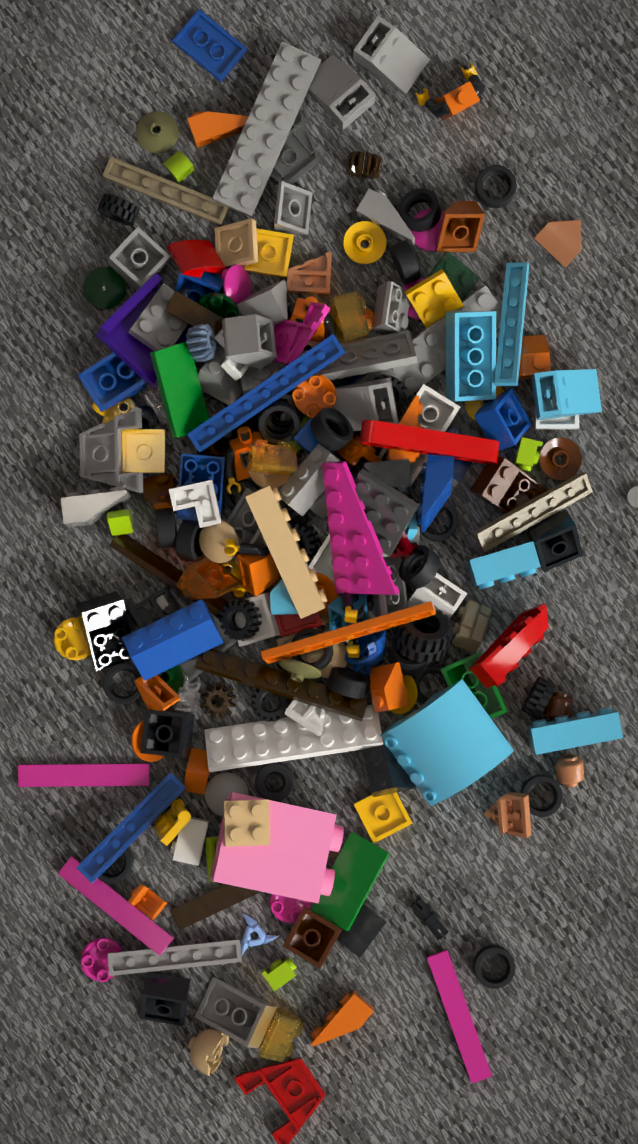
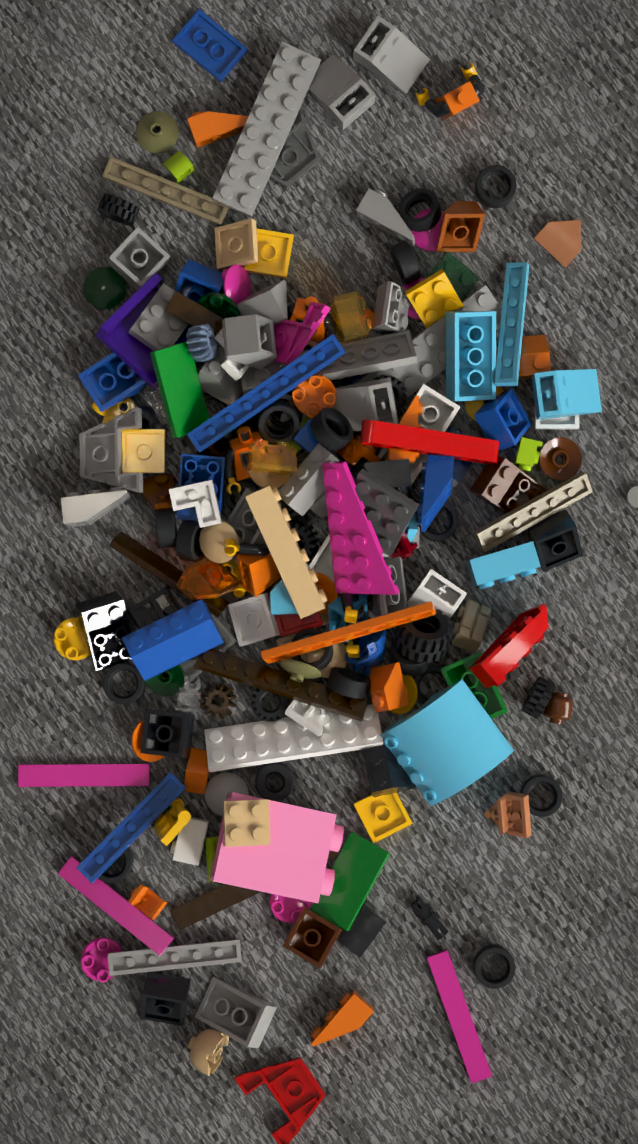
lime brick [107,509,133,536] -> none
orange slope [135,675,180,711] -> none
red slope [167,240,226,278] -> none
black tyre [219,600,262,640] -> none
light blue piece [241,913,279,957] -> none
clear yellow slope [258,1006,304,1062] -> none
lime brick [262,957,297,991] -> none
light grey slope [274,181,313,235] -> none
nougat wing [287,252,332,295] -> none
yellow dish [343,221,386,264] -> none
dark brown gear [346,151,382,179] -> none
black tyre [398,545,440,589] -> none
medium azure slope [528,707,623,755] -> none
nougat head [555,753,584,787] -> none

